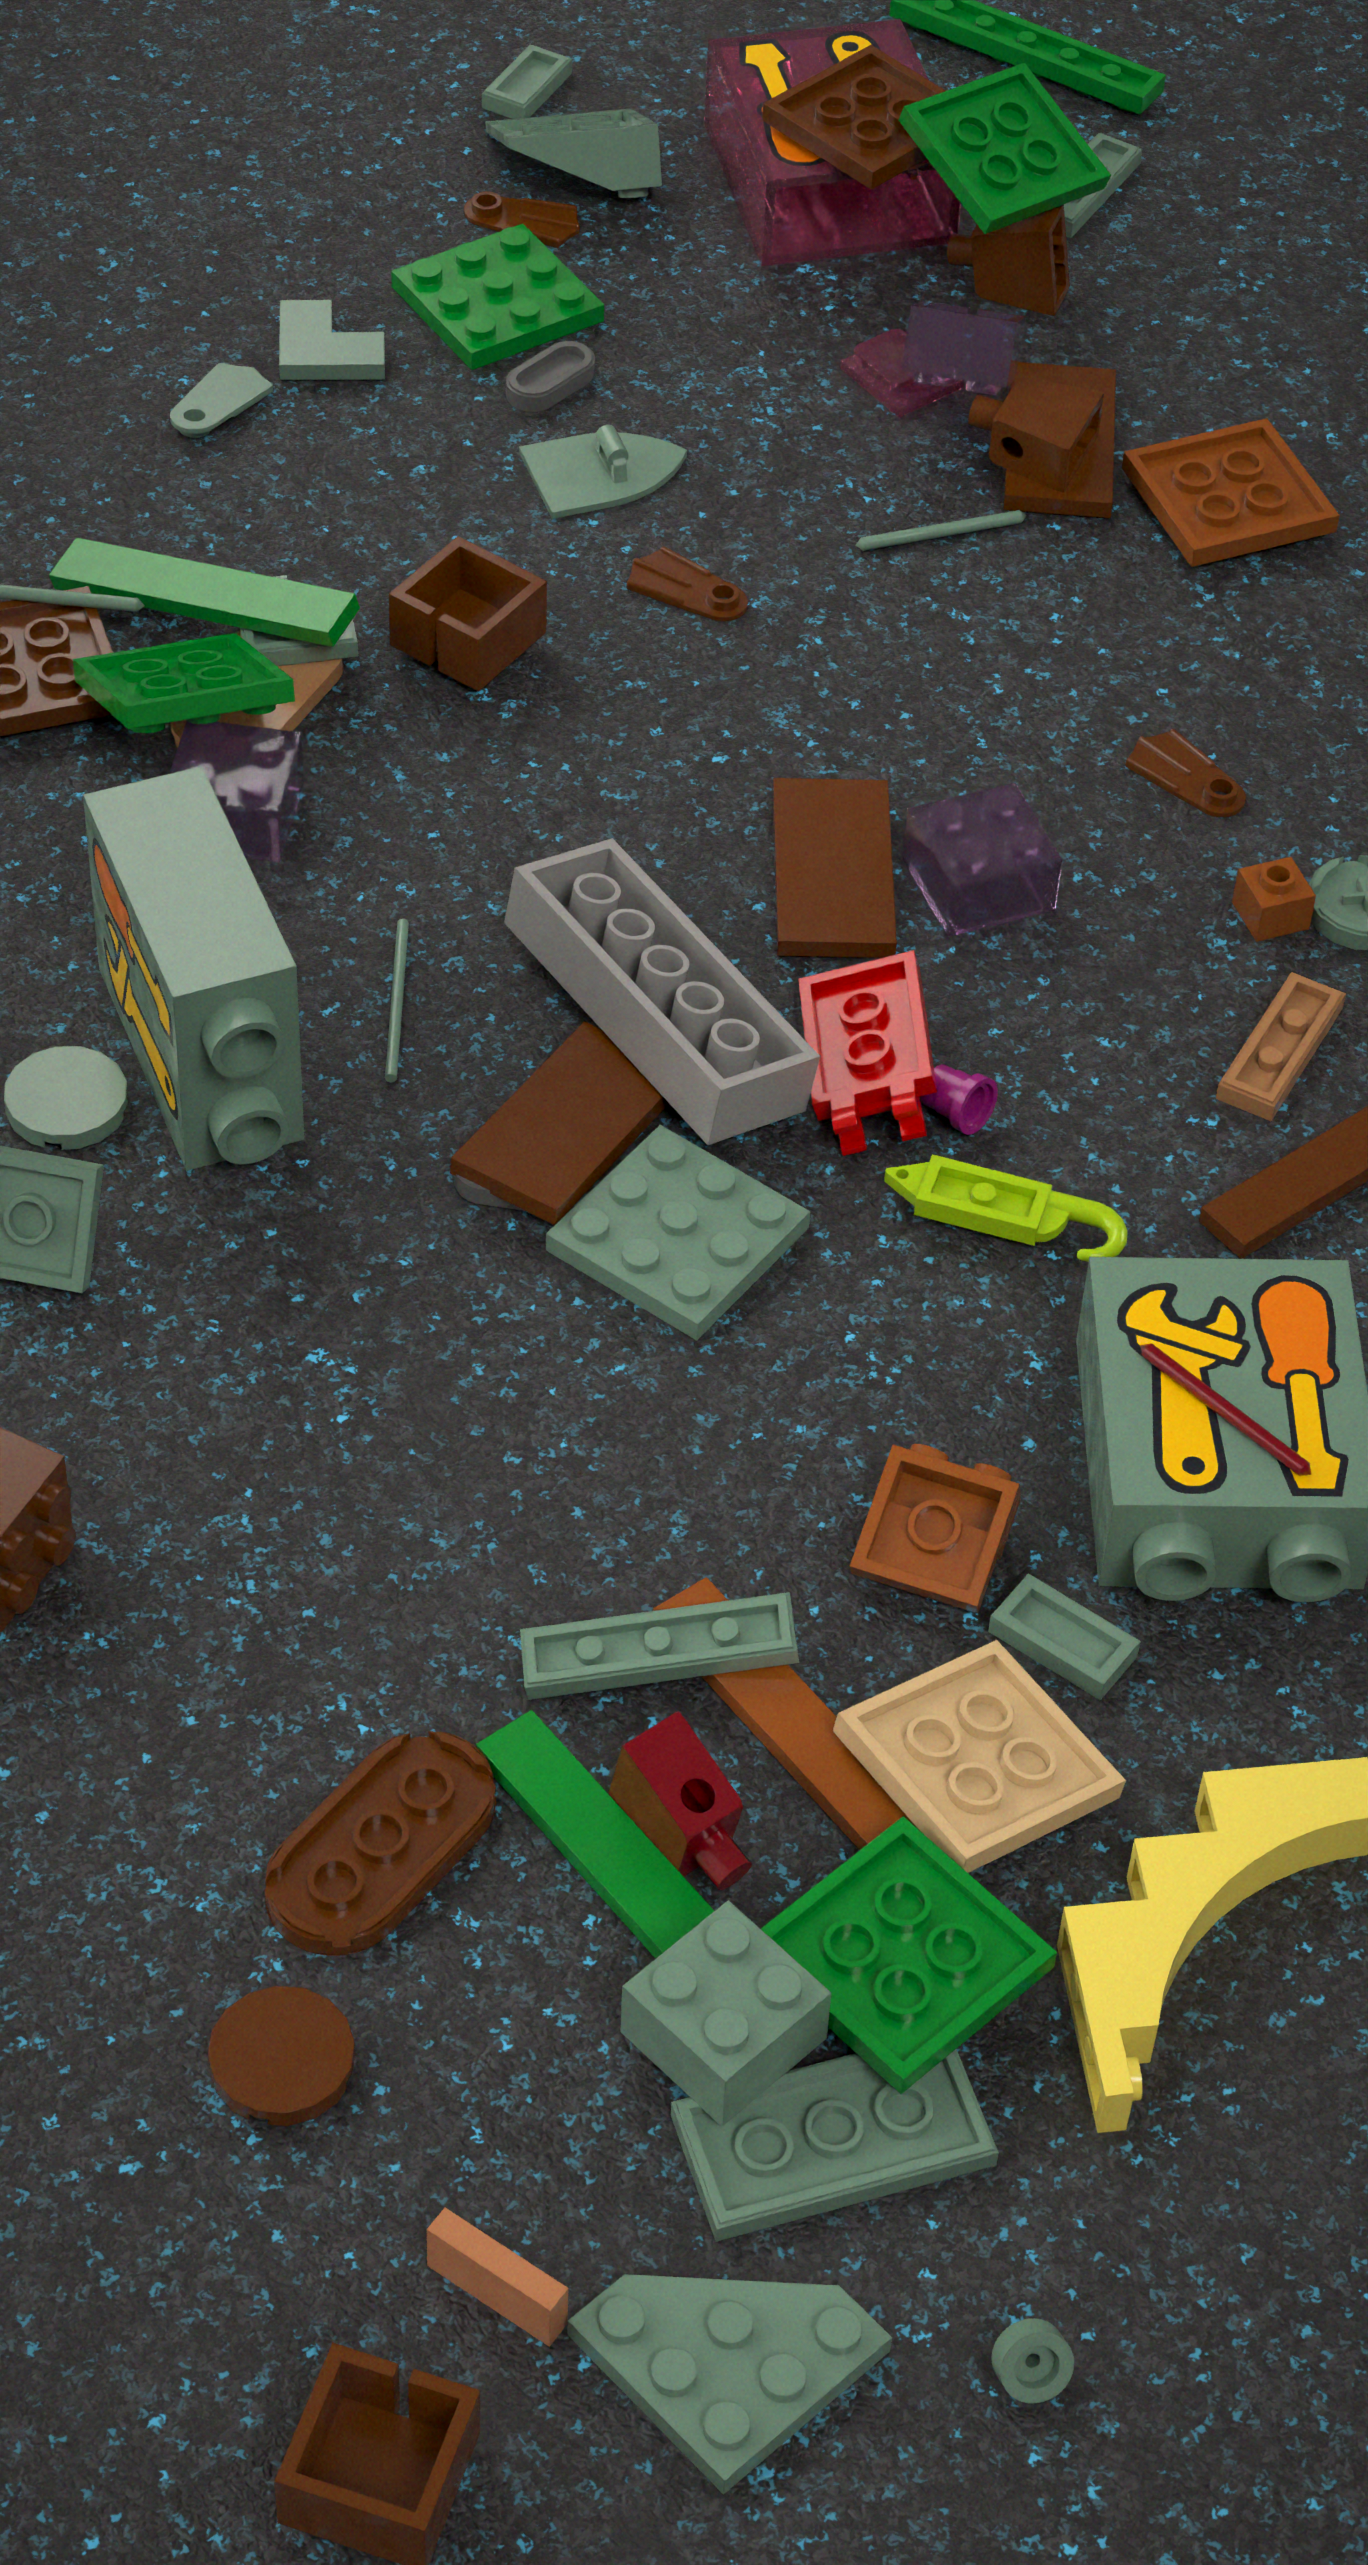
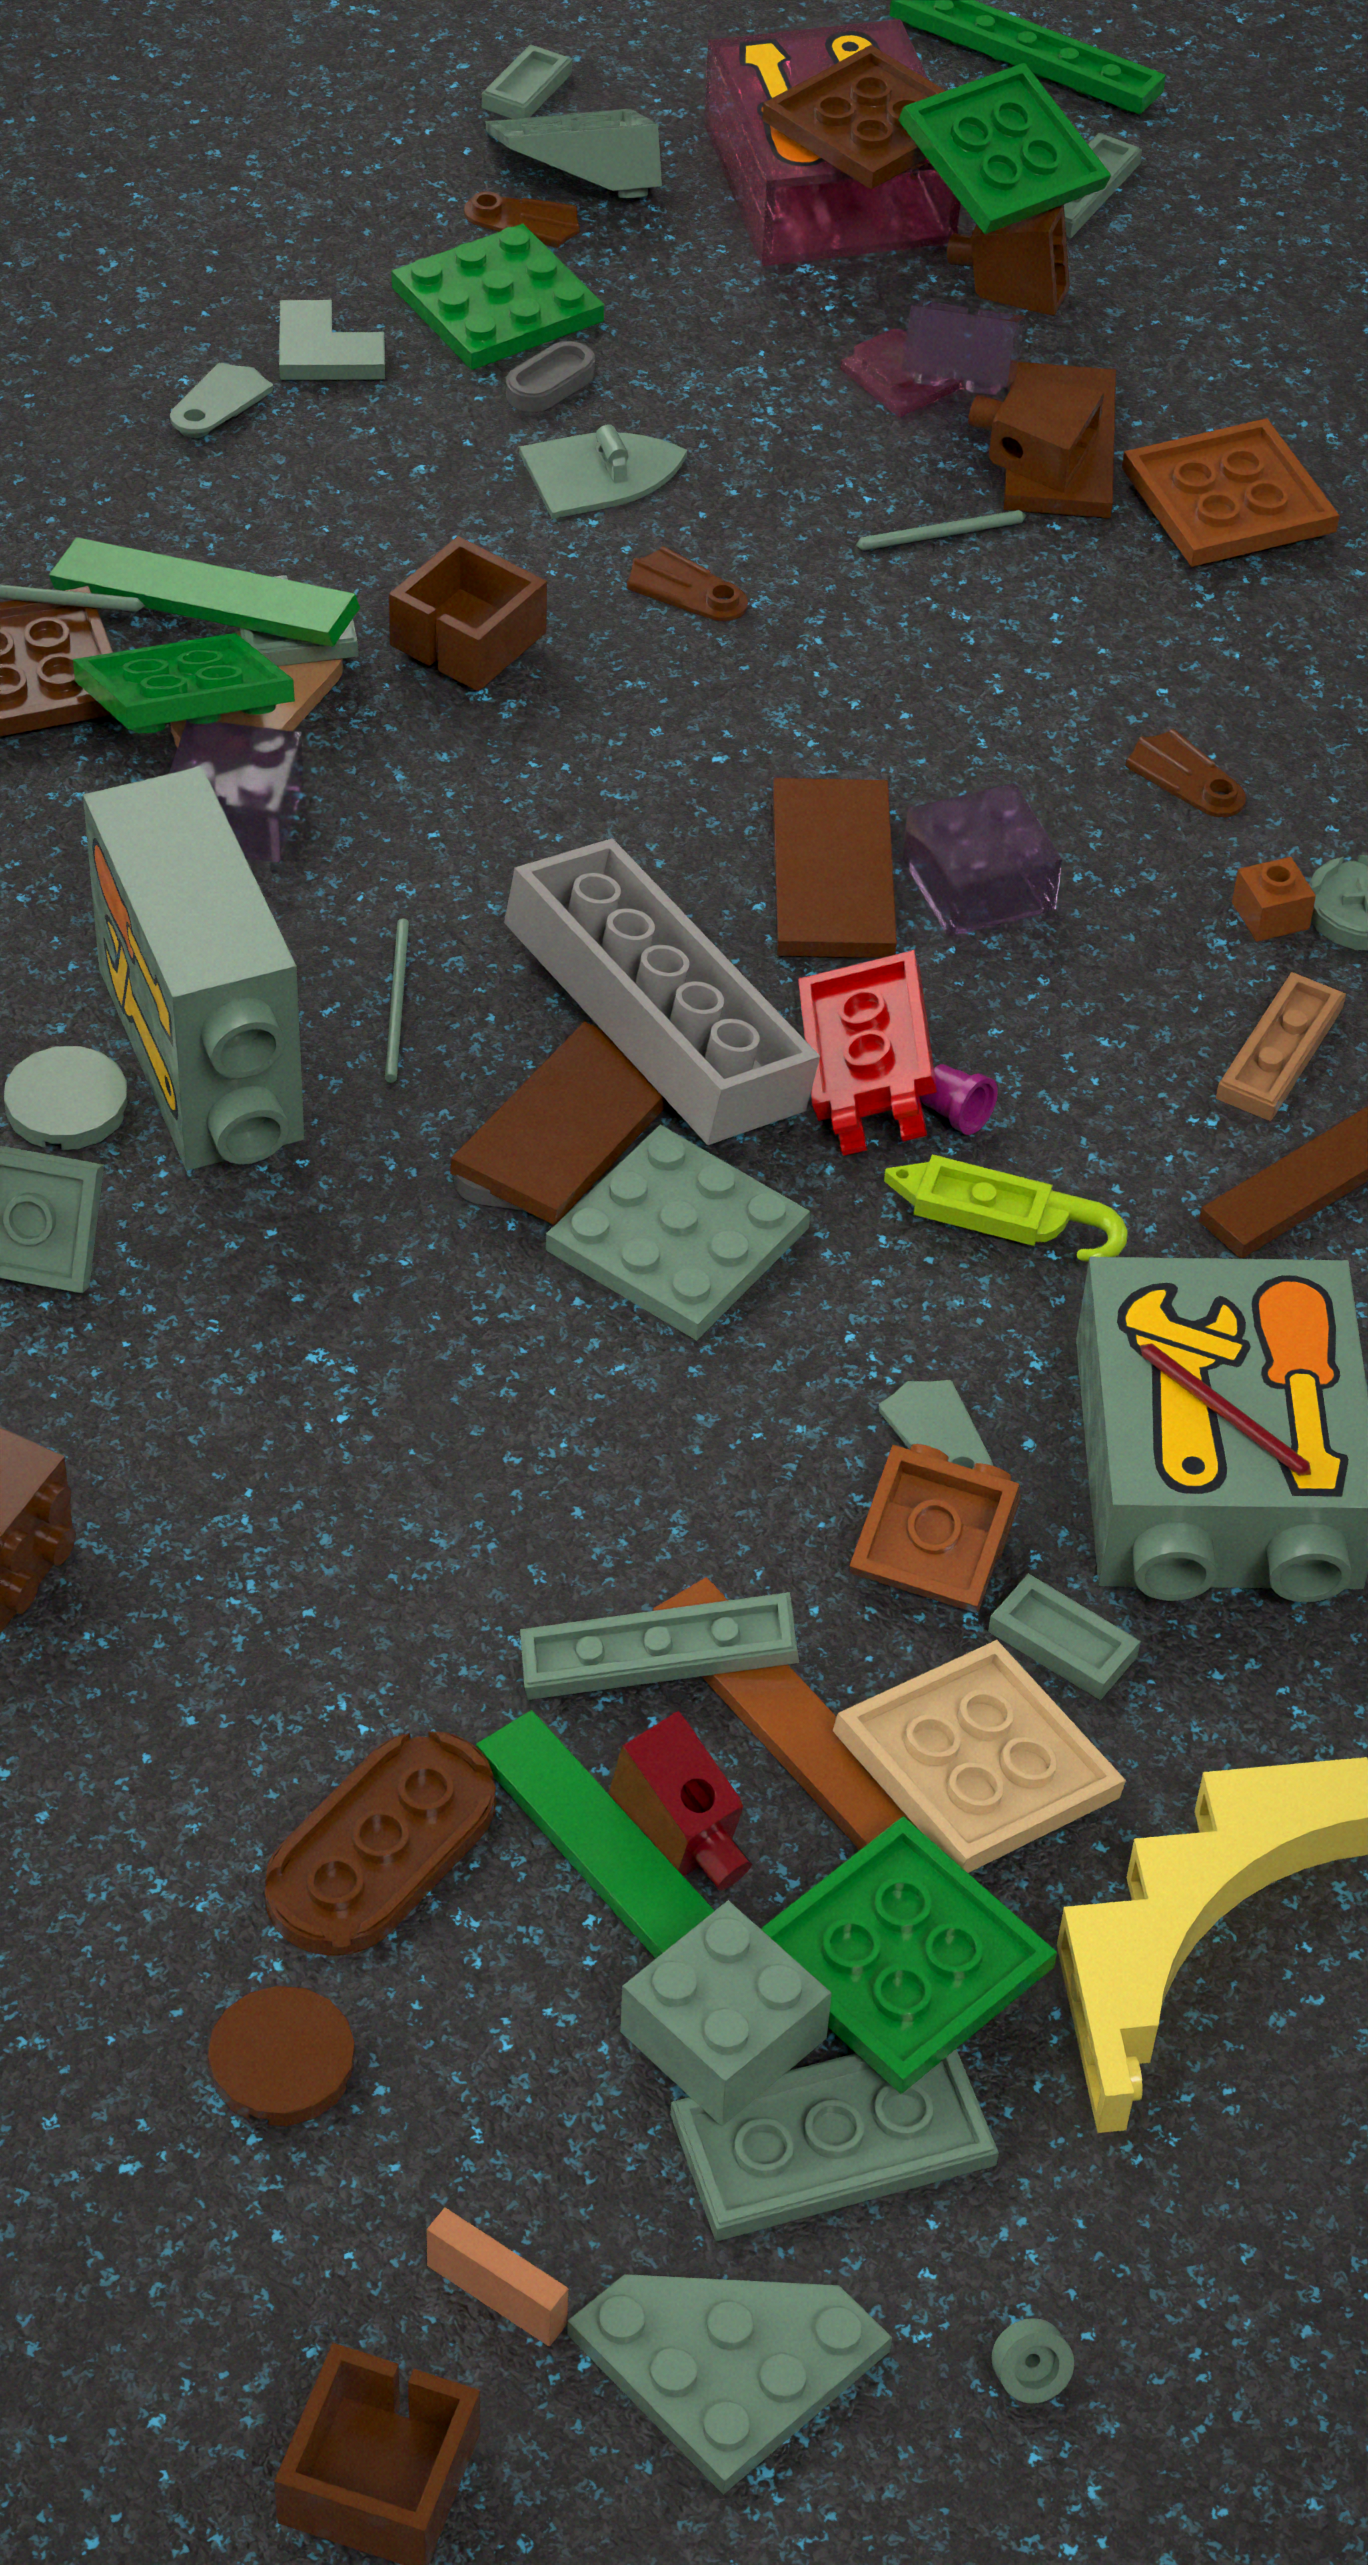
none -> sand green piece [879,1380,993,1469]

